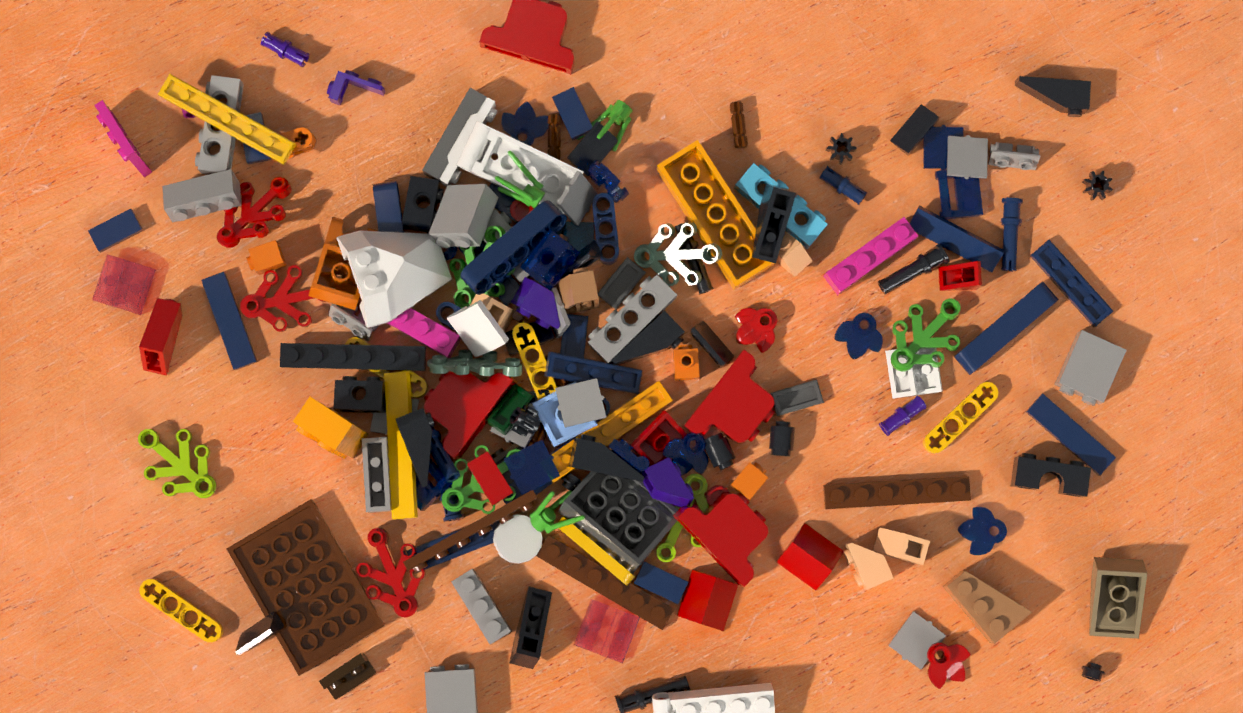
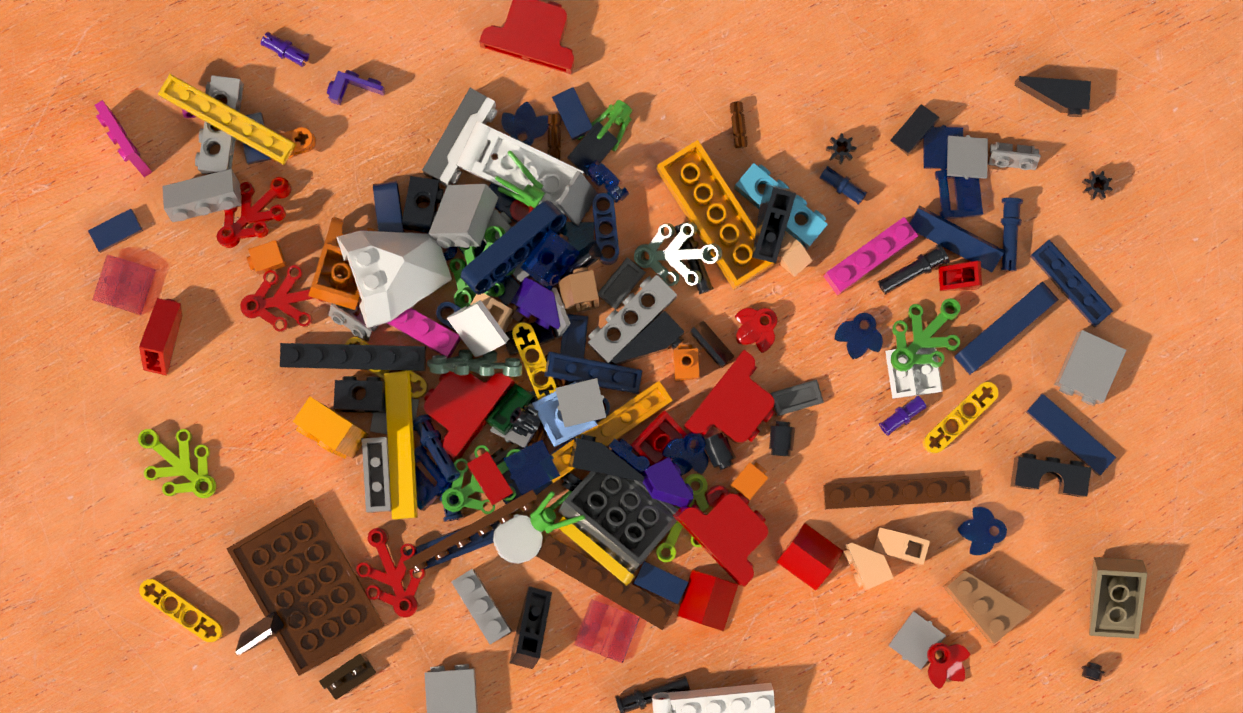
dark blue tile [201,272,257,370] -> none
black slope [395,408,435,489] -> none

